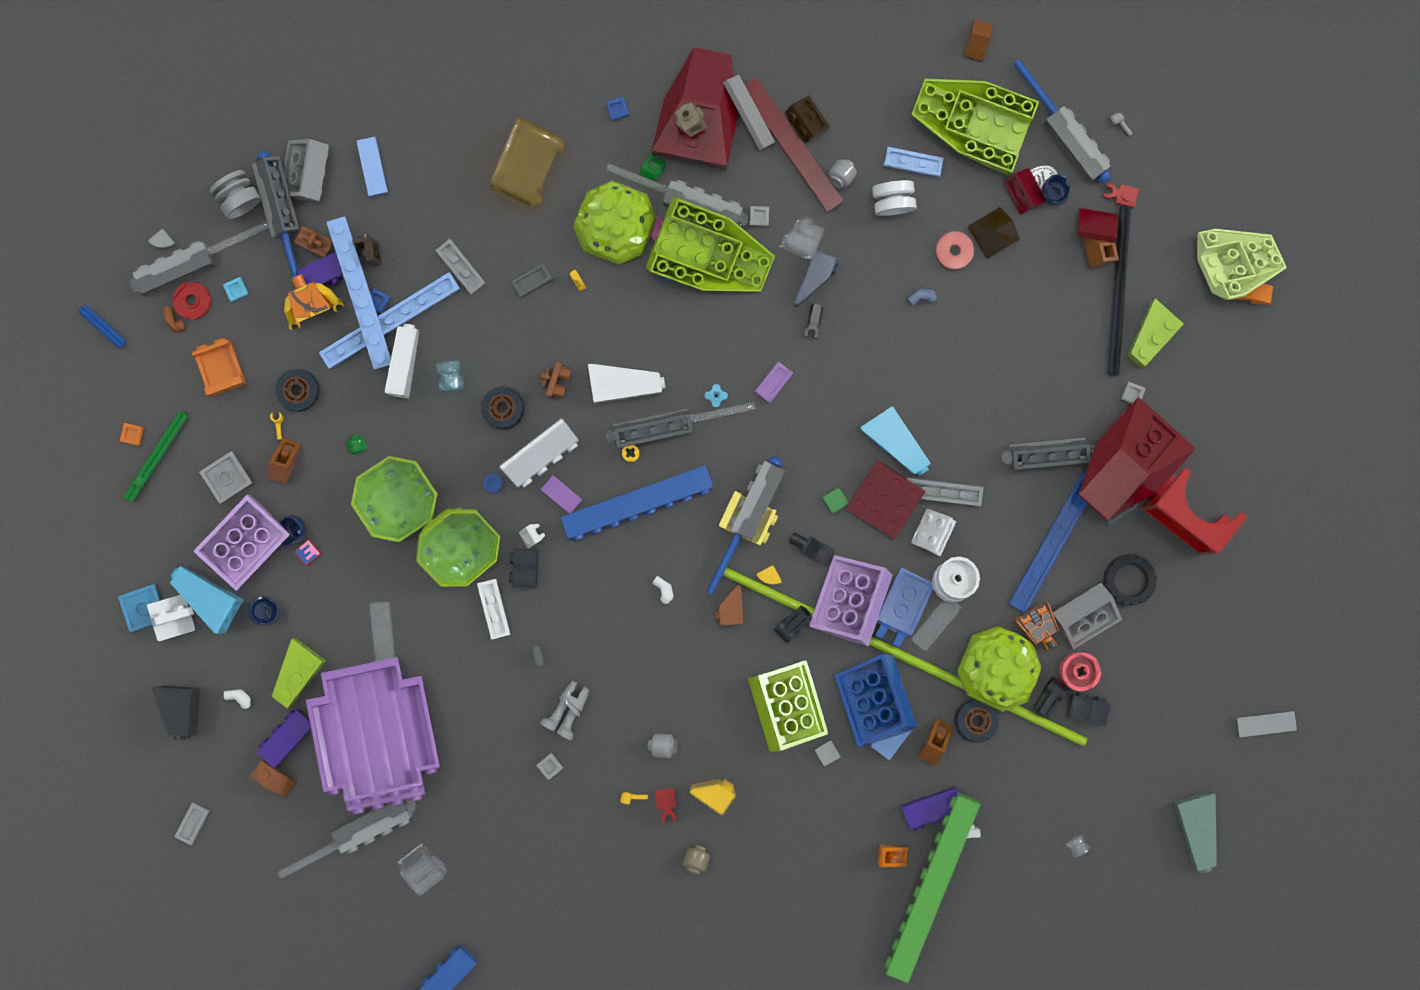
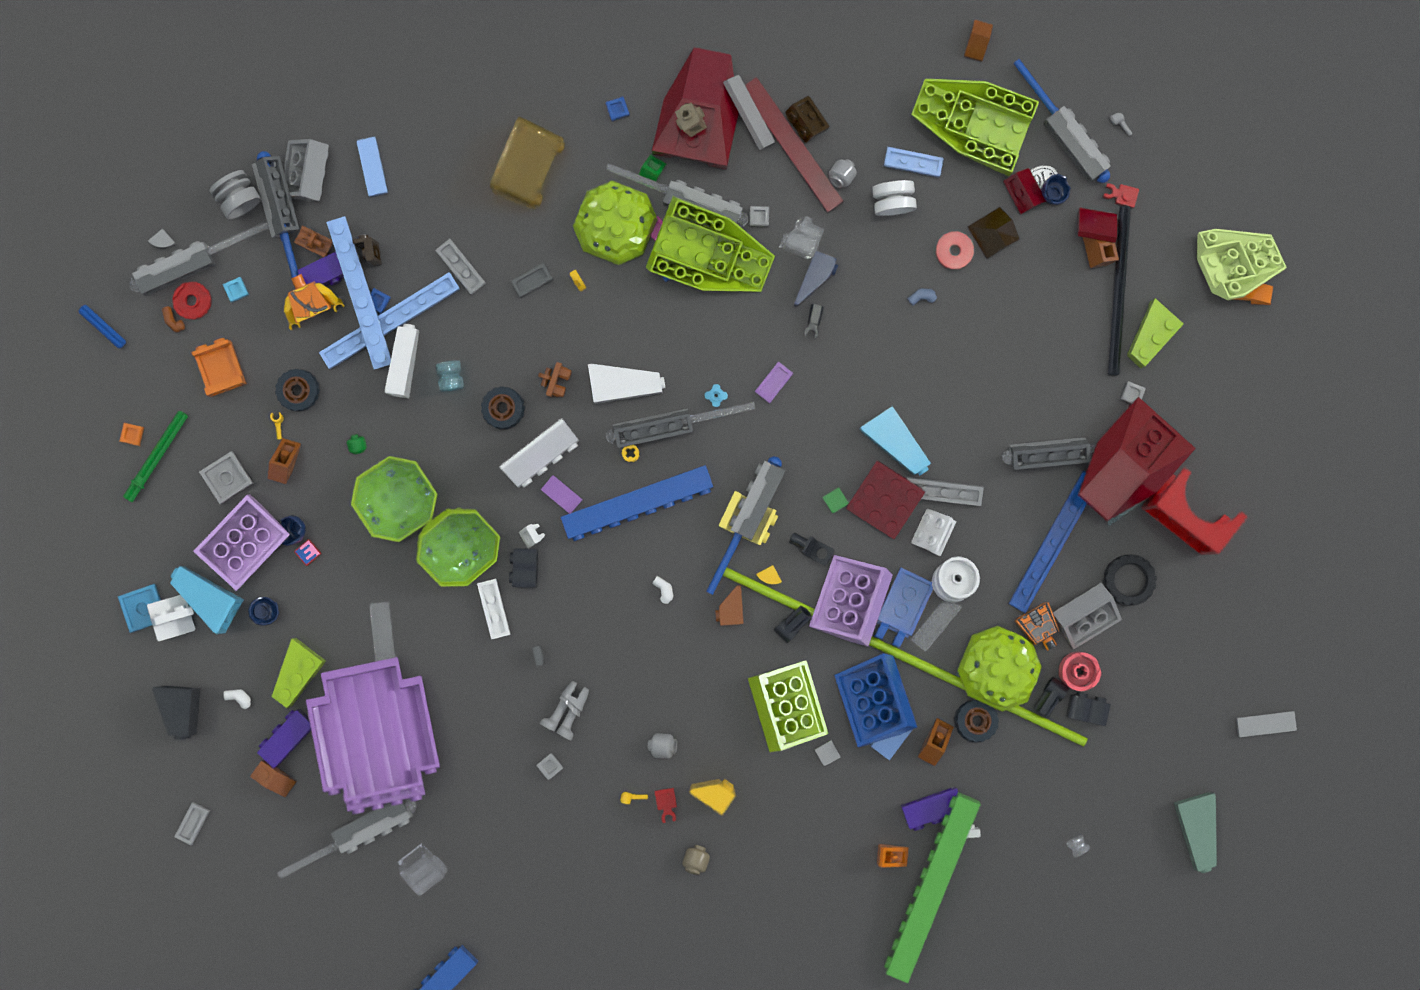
blue tile [483,474,503,493] -> none

